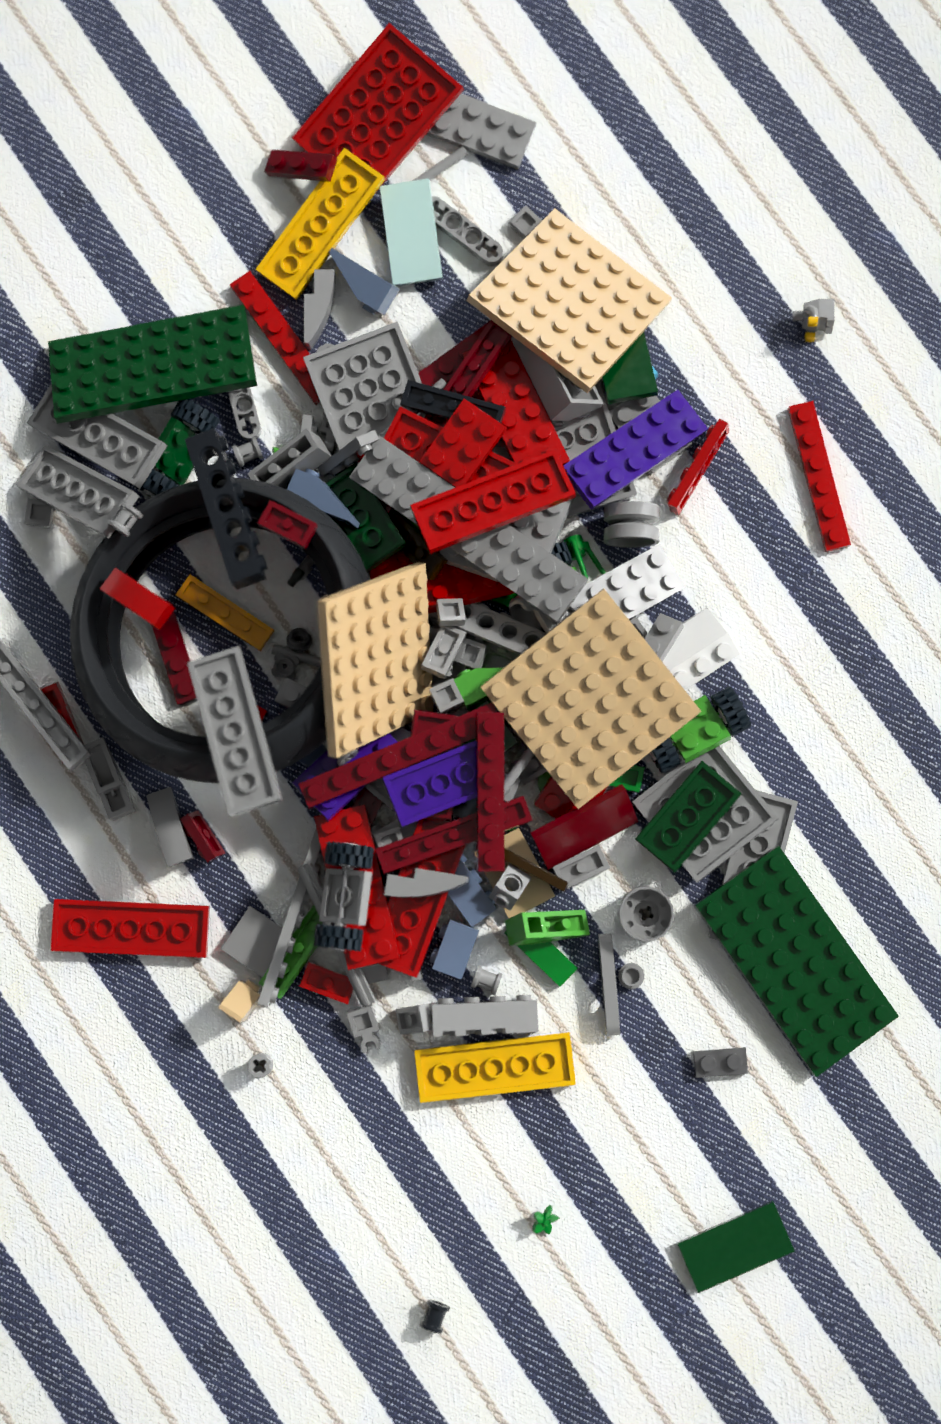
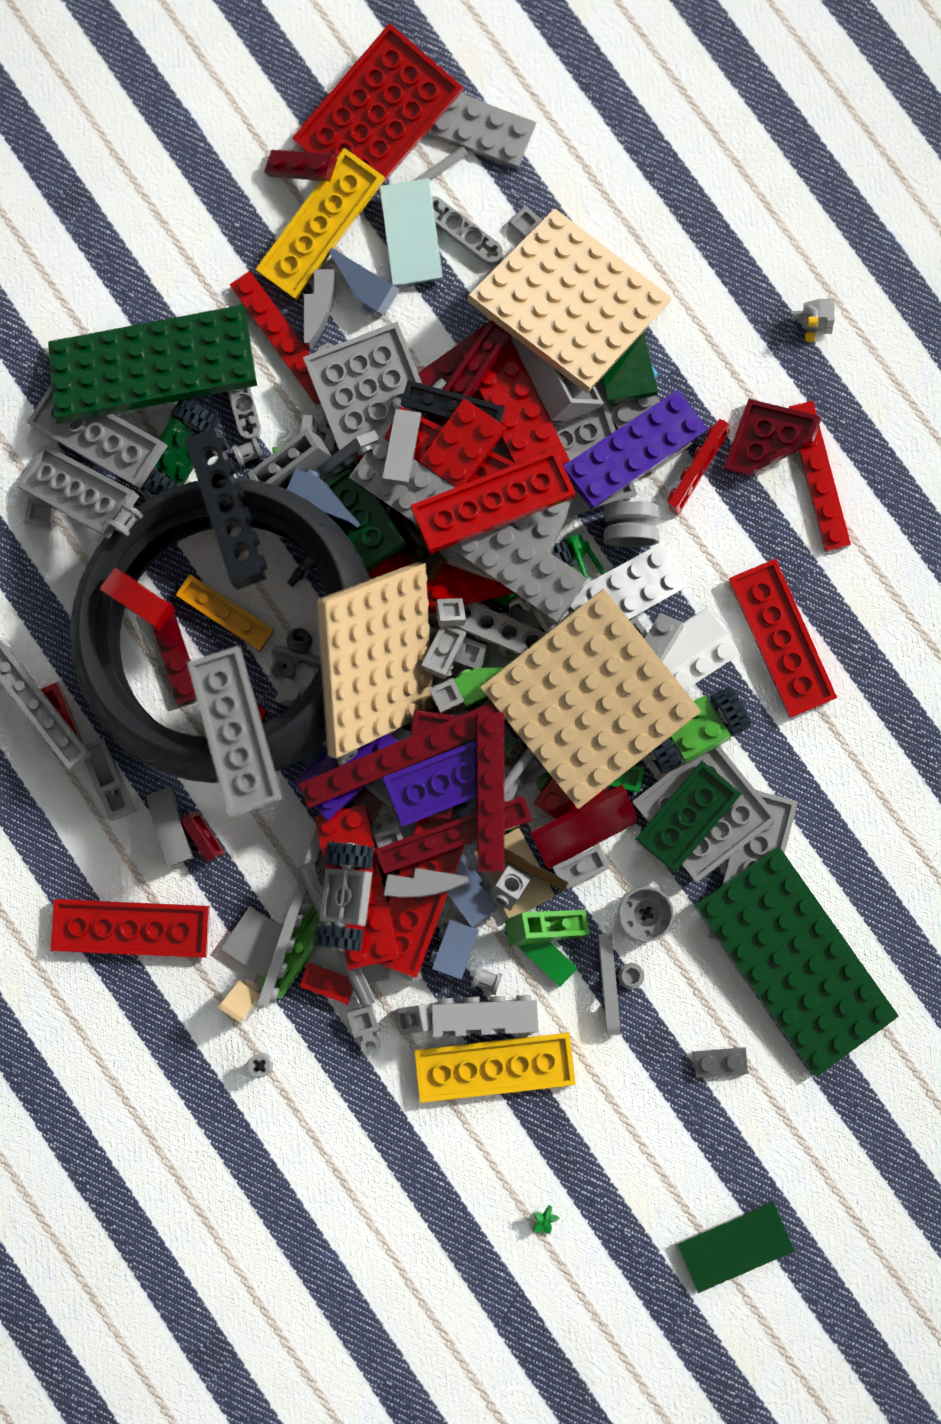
dark red plate [258,500,318,549] -> none
black bush [420,1299,451,1334] -> none
none -> light grey tile [382,409,421,486]
none -> dark red plate [724,398,822,477]
none -> red plate [728,558,837,718]

